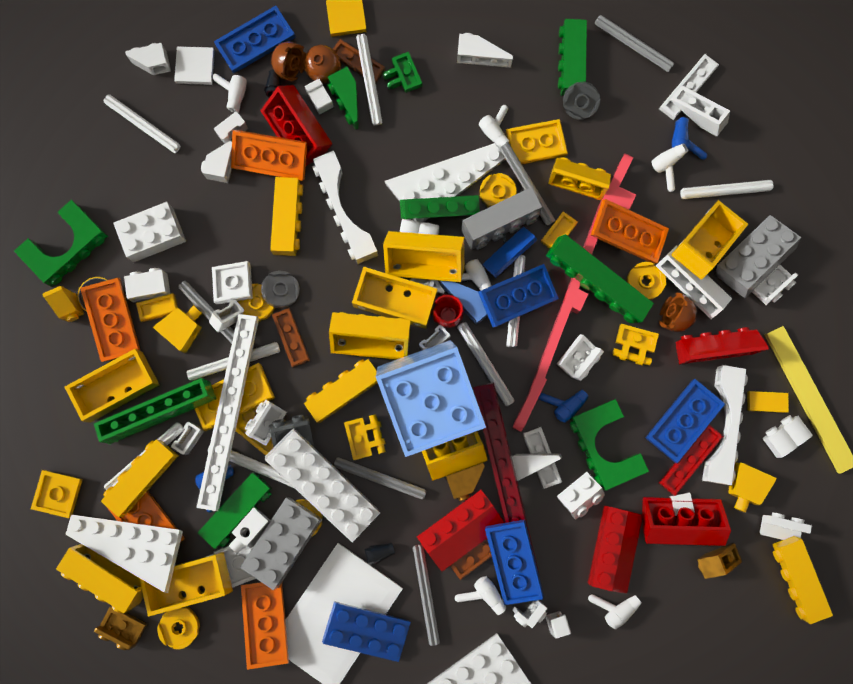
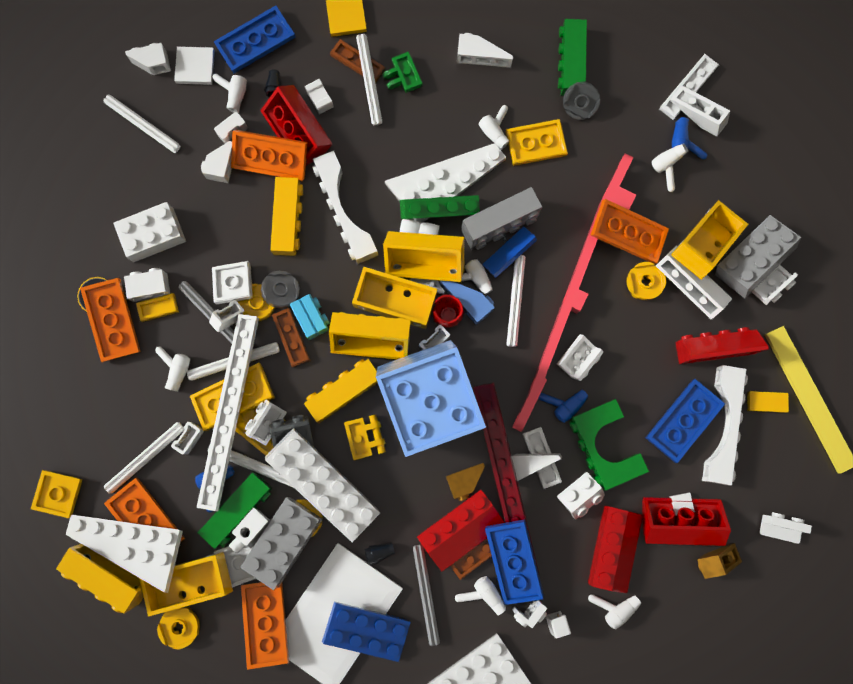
green arch [14,200,108,287] -> none
yellow slope [43,286,84,322] -> none
yellow piece [65,349,160,423] -> none
green brick [94,378,216,444] -> none
pearl gold bracket [94,606,147,650] -> none
yellow brick [101,439,179,517] -> none
yellow torso [153,305,202,353] -> none
dark orange cylinder [271,41,306,81] -> none
dark orange cylinder [303,45,341,84] -> none
green slope [327,67,359,130] -> none
light grey axle [334,457,427,499] -> none
yellow slope [422,431,488,481] -> none
white axle [457,322,514,406] -> none
blue plate [478,264,559,327] -> none
yellow tile [480,173,517,208] -> none
light grey axle [500,143,555,225] -> none
yellow tile [541,211,578,248] -> none
green brick [546,234,654,324] -> none
yellow slope [548,157,611,200] -> none
light grey axle [595,15,674,72] -> none
yellow plate [612,324,659,366] -> none
dark orange cylinder [659,292,697,332] -> none
red tile [659,425,724,496] -> none
white axle [680,180,774,199] -> none
yellow torso [728,463,777,513] -> none
white brick [763,415,813,458] -> none
yellow brick [772,536,833,624] -> none
none -> white piece [155,347,190,392]
none -> medium azure brick [290,294,330,340]

